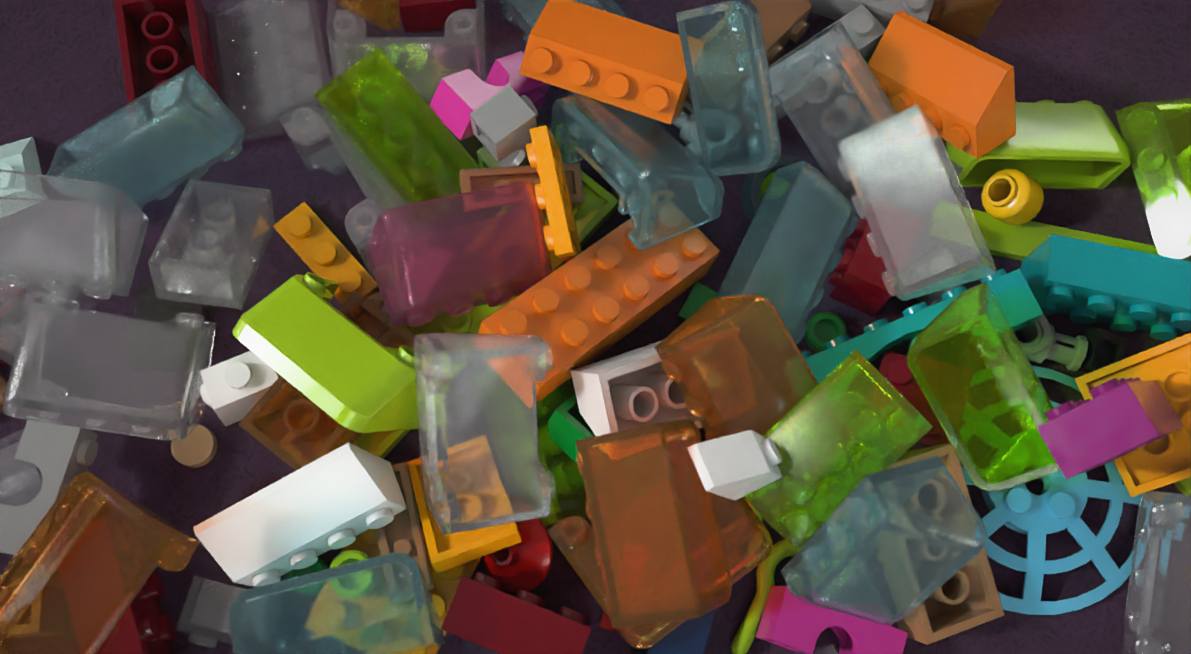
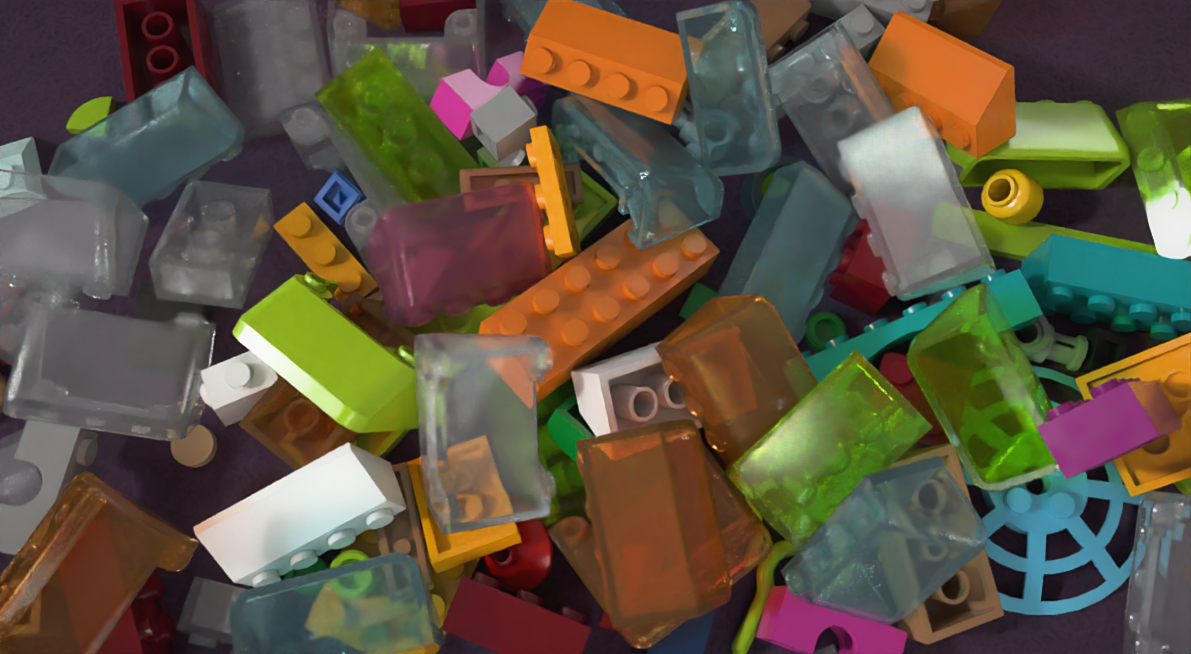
white slope [688,430,783,500] -> none
none -> lime tile [66,96,116,136]
none -> blue tile [314,169,370,226]

